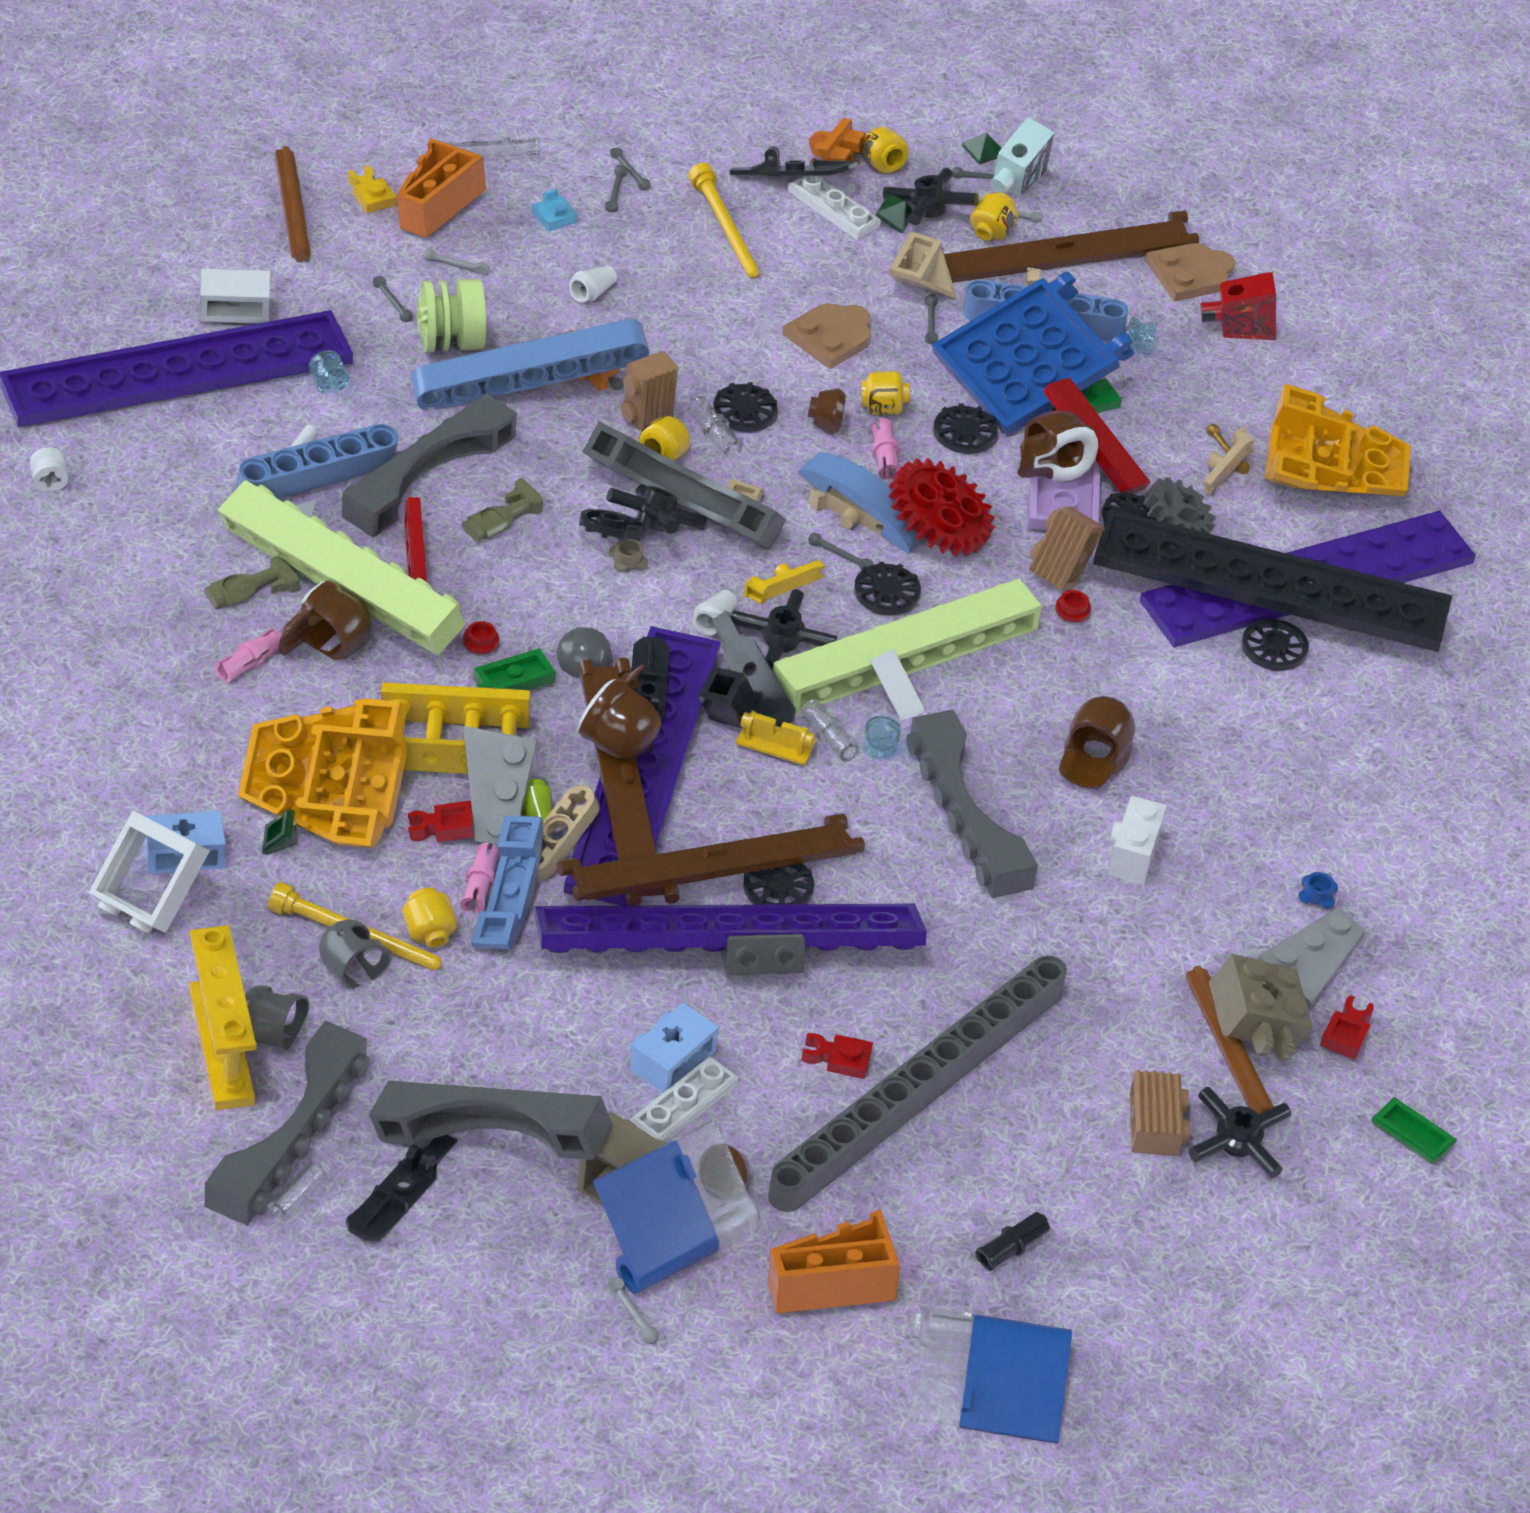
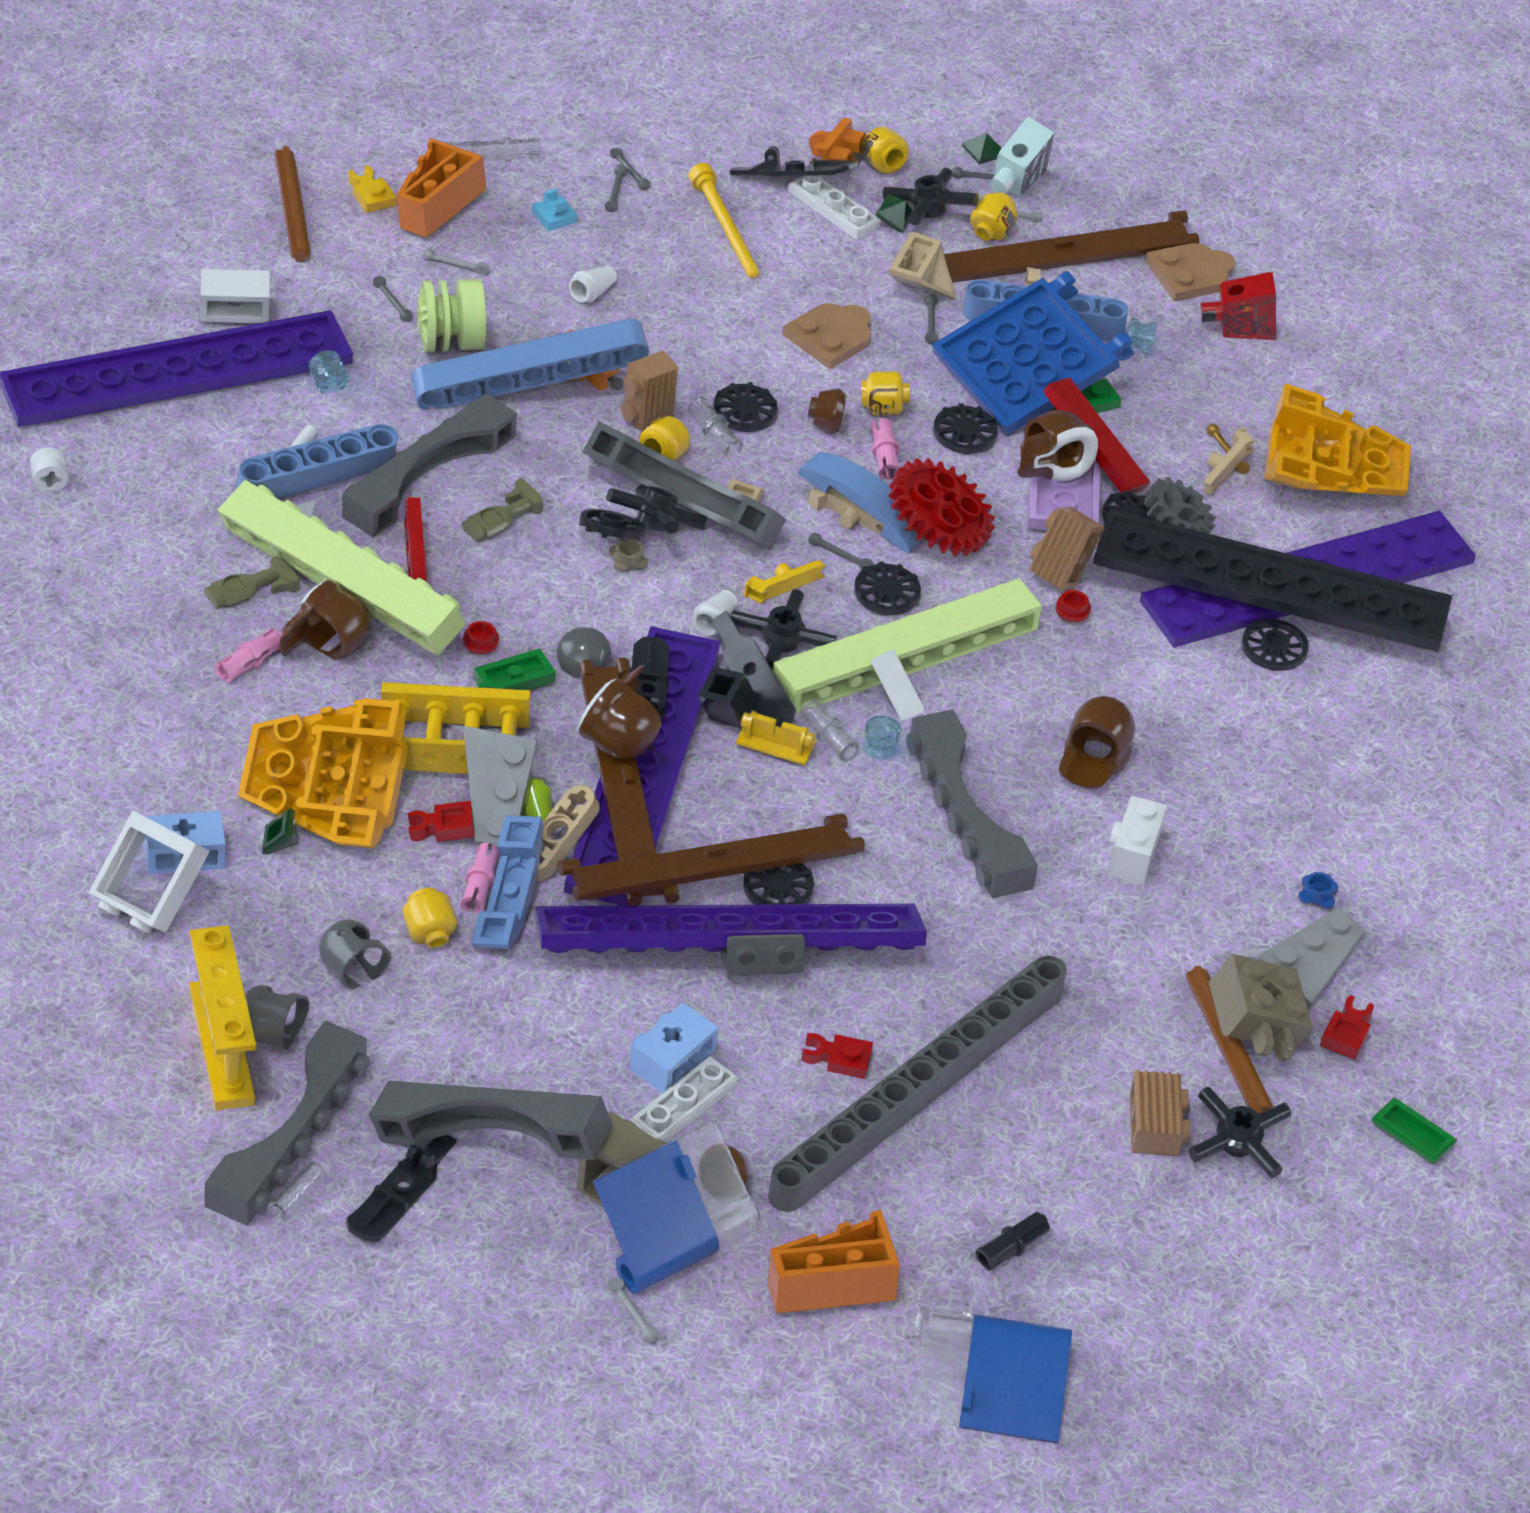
yellow piece [267,881,442,970] -> none

